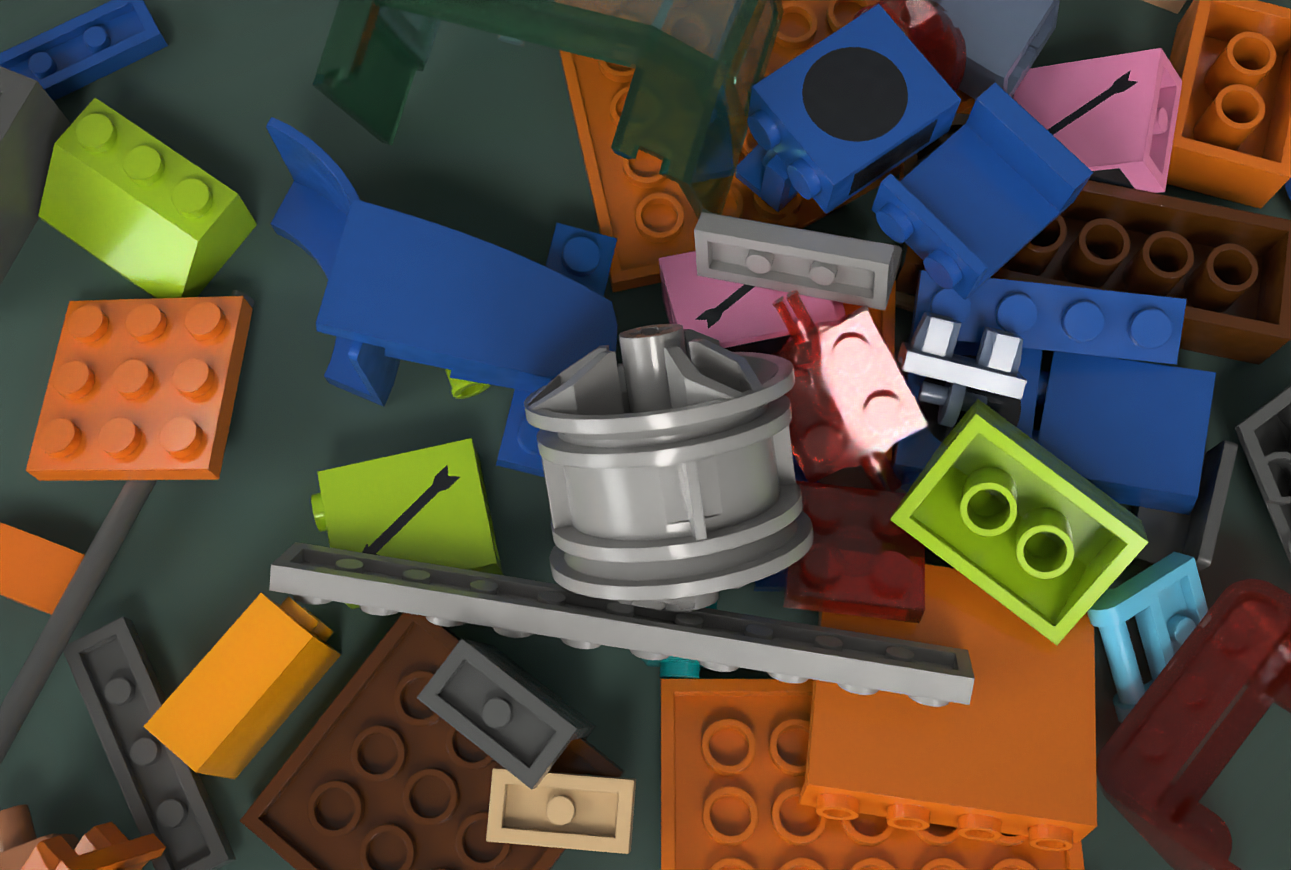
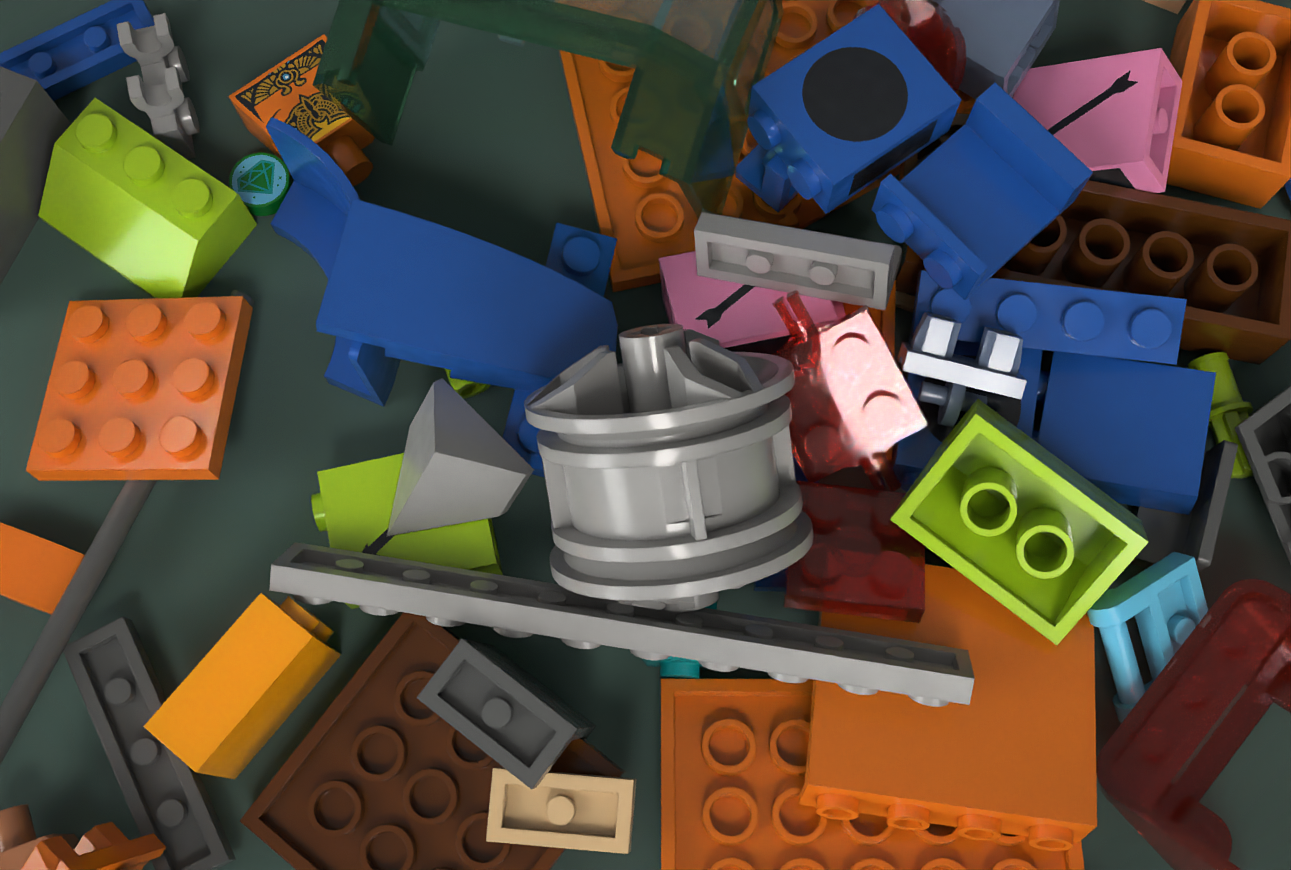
none -> light grey plate [116,13,200,159]
none -> torso [228,34,376,186]
none -> tile [229,152,293,216]
none -> light grey slope [386,378,534,537]
none -> lime axle [1187,352,1254,479]

